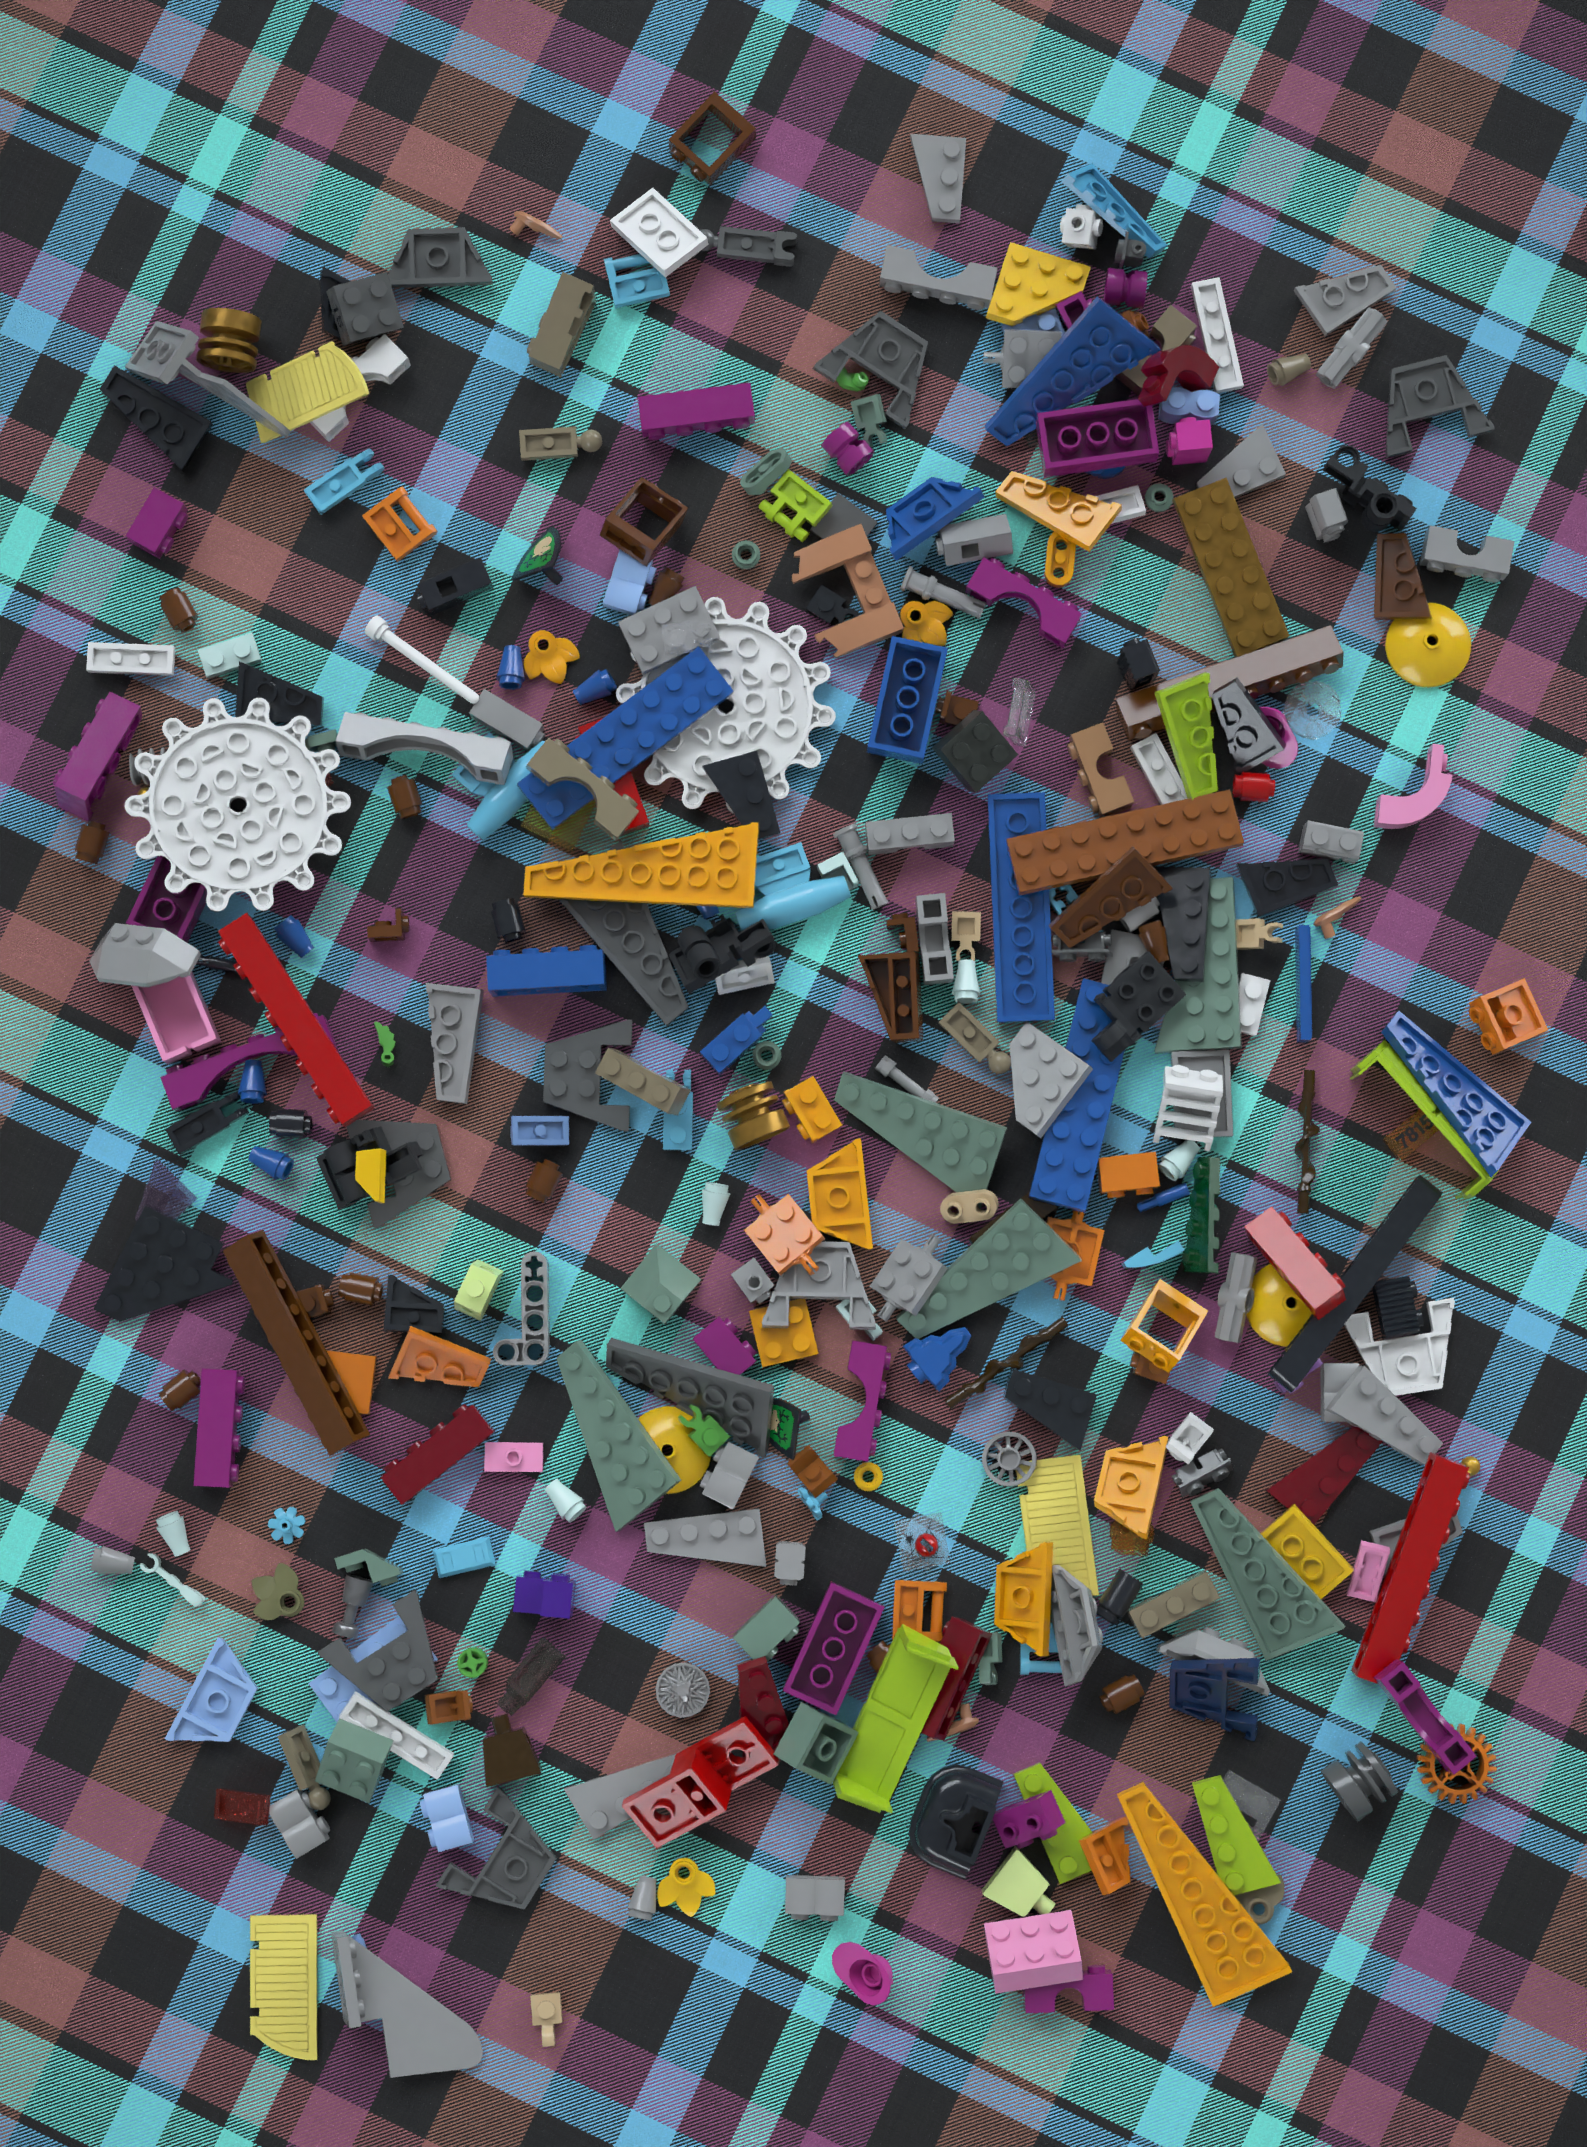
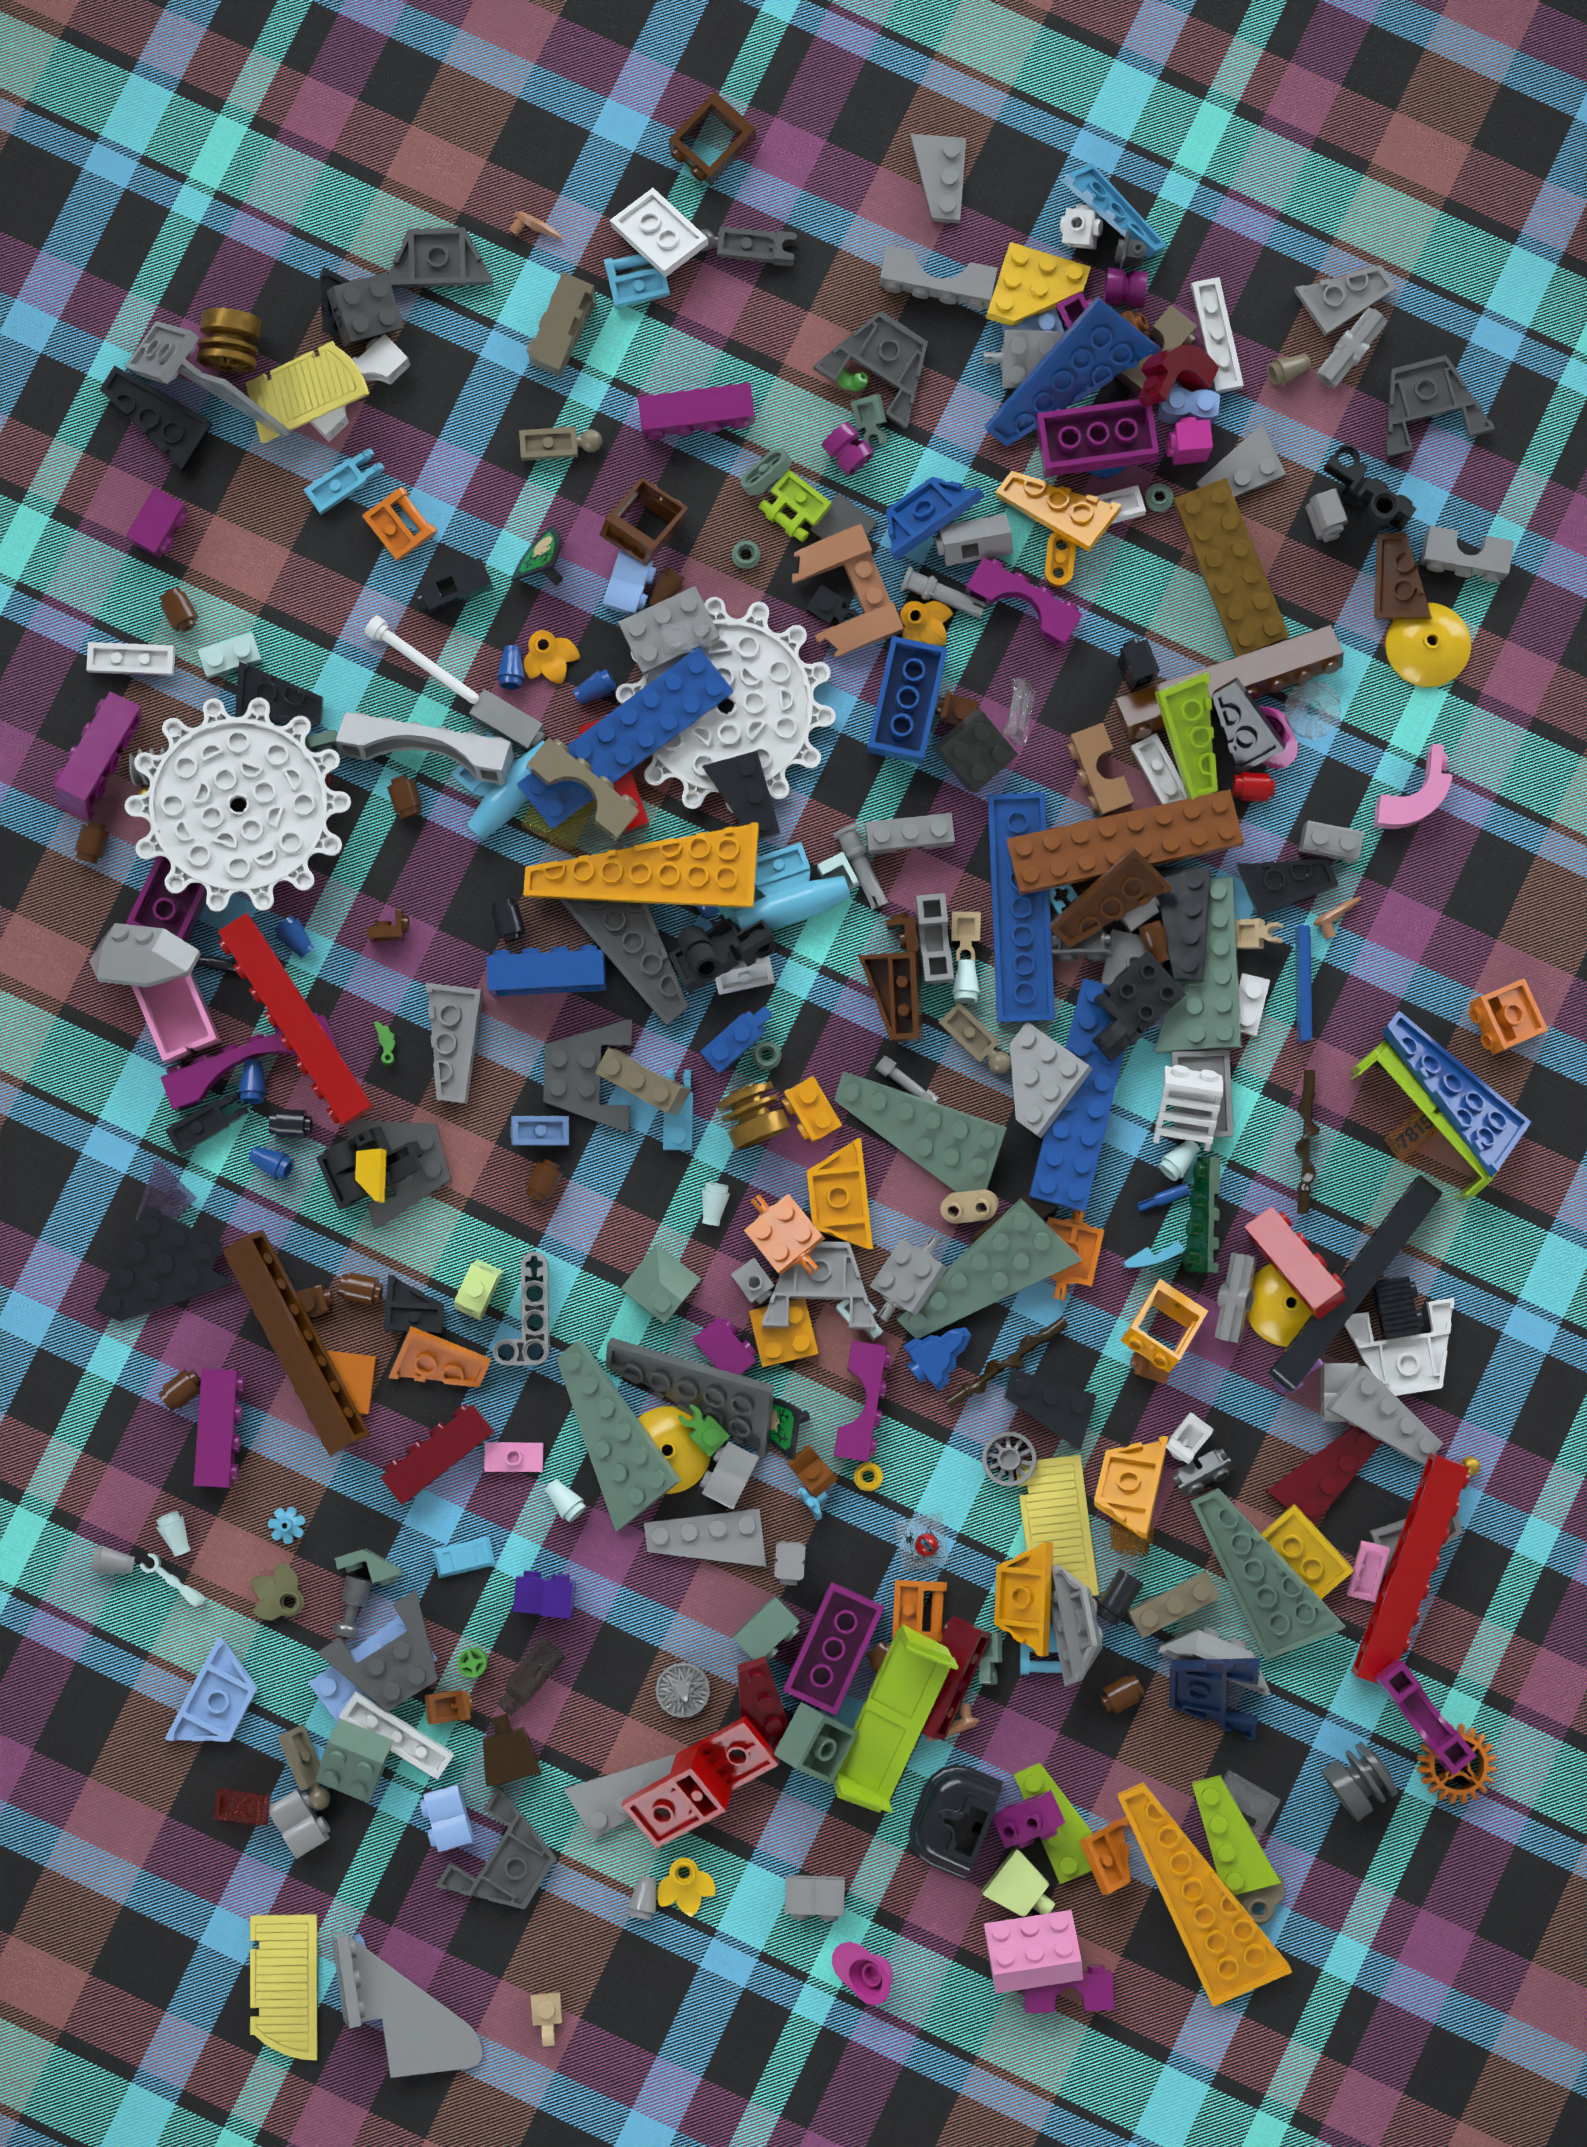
orange brick [1097,1152,1160,1198] -> none

